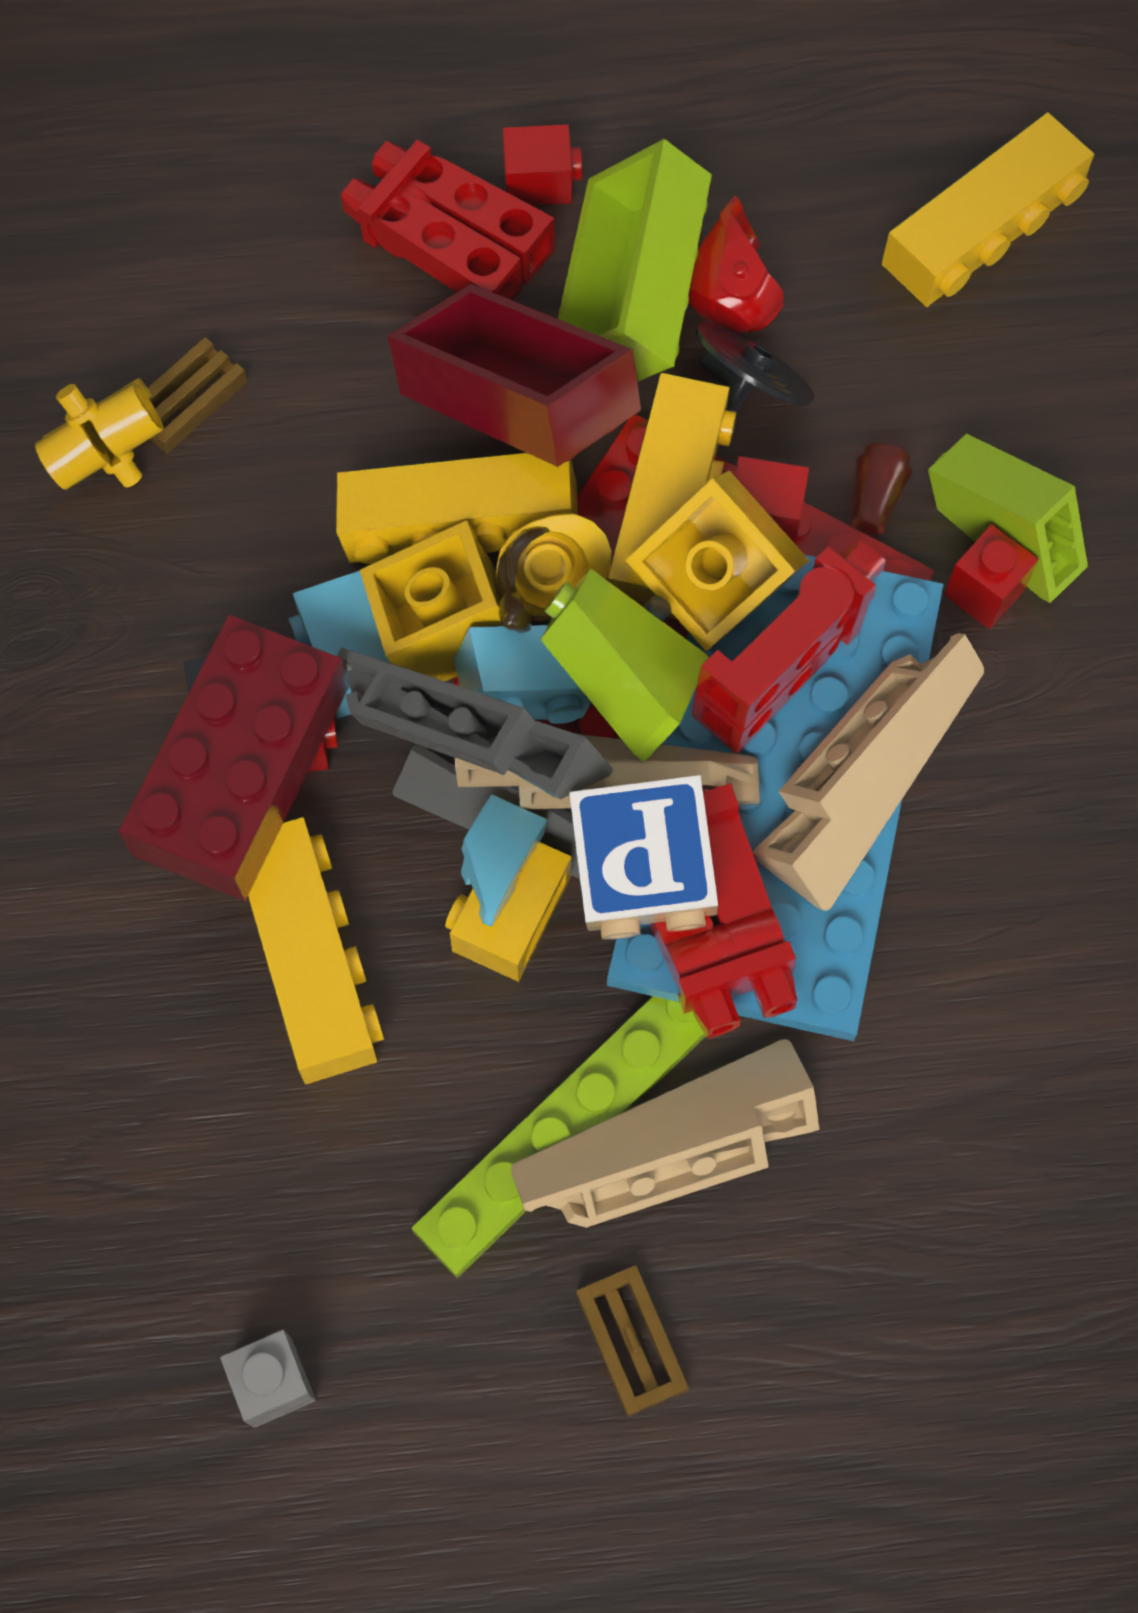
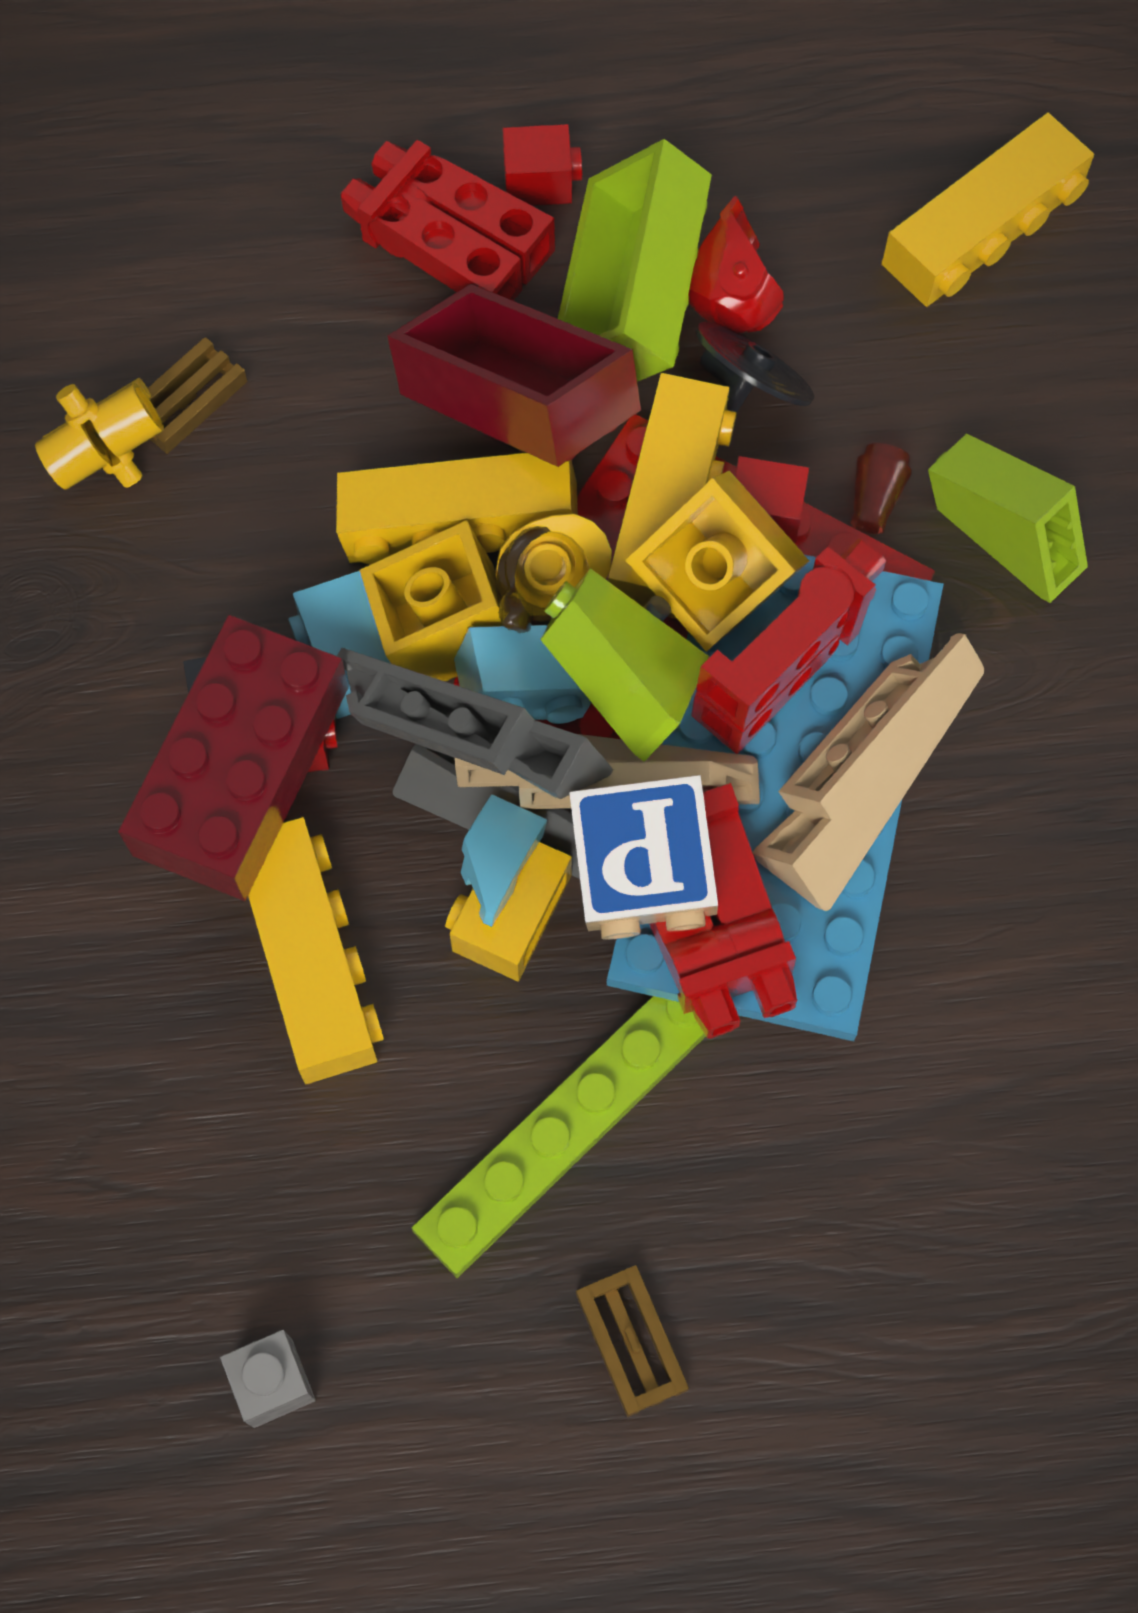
tan wedge [511,1039,820,1228] -> none
red brick [944,524,1039,630] -> none

